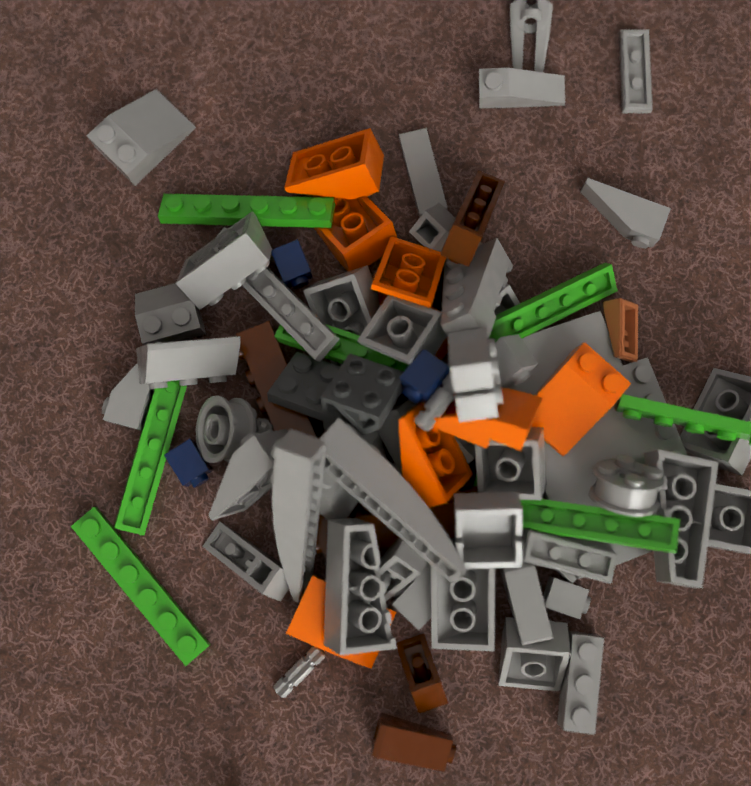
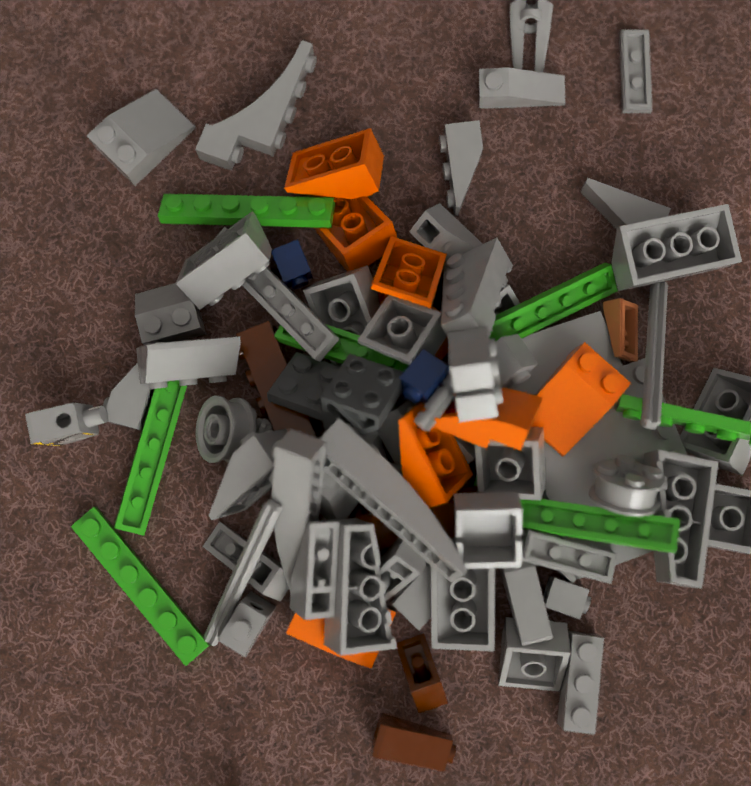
dark blue brick [164,439,213,488] -> none
light grey axle [273,646,325,698] -> none
light grey tile [399,128,448,218] -> none
reddish brown brick [440,170,505,267] -> none
none -> light grey torso [25,402,108,446]
none -> light grey arch [195,40,317,171]
none -> light grey axle [203,499,282,646]
none -> light grey torso [218,591,276,657]
none -> light grey slope [290,520,340,620]
none -> light grey slope [439,120,483,216]
none -> light grey slope [611,204,742,291]
none -> light grey axle [641,281,668,430]

